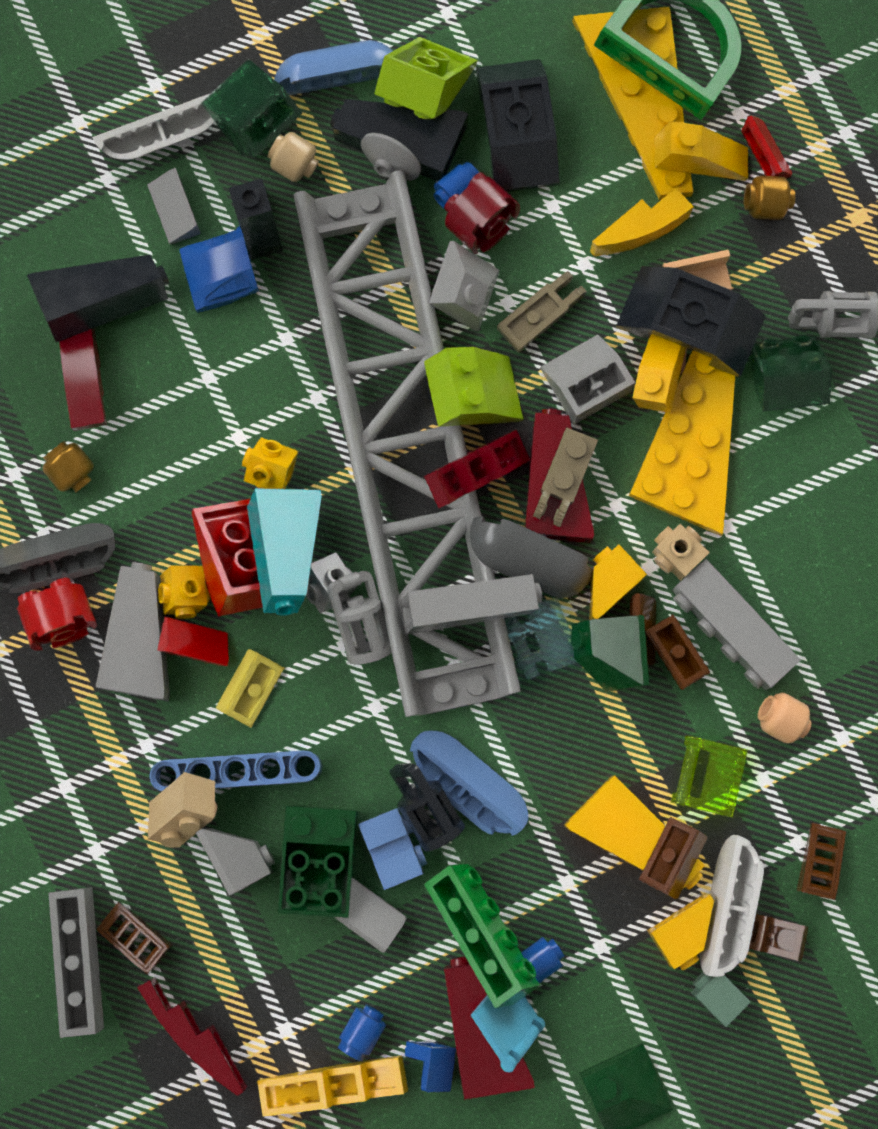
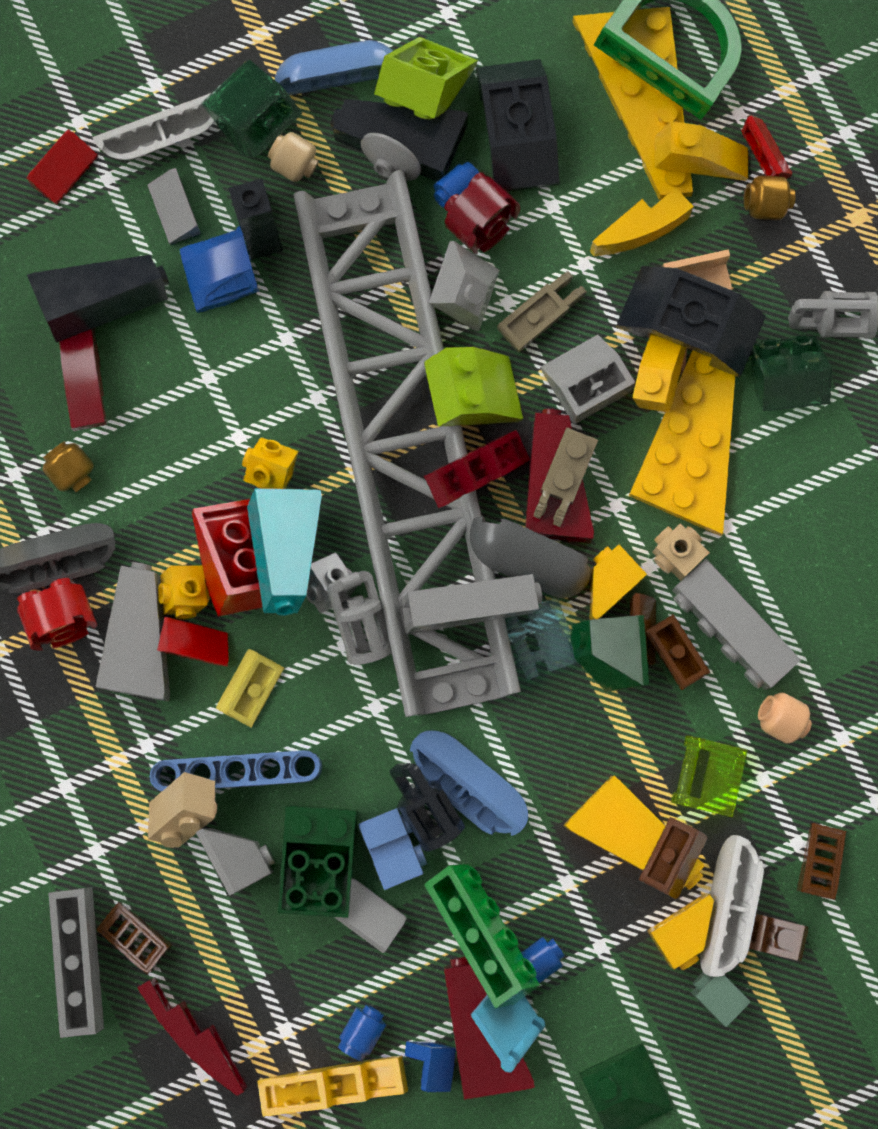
none -> red slope [27,129,98,205]

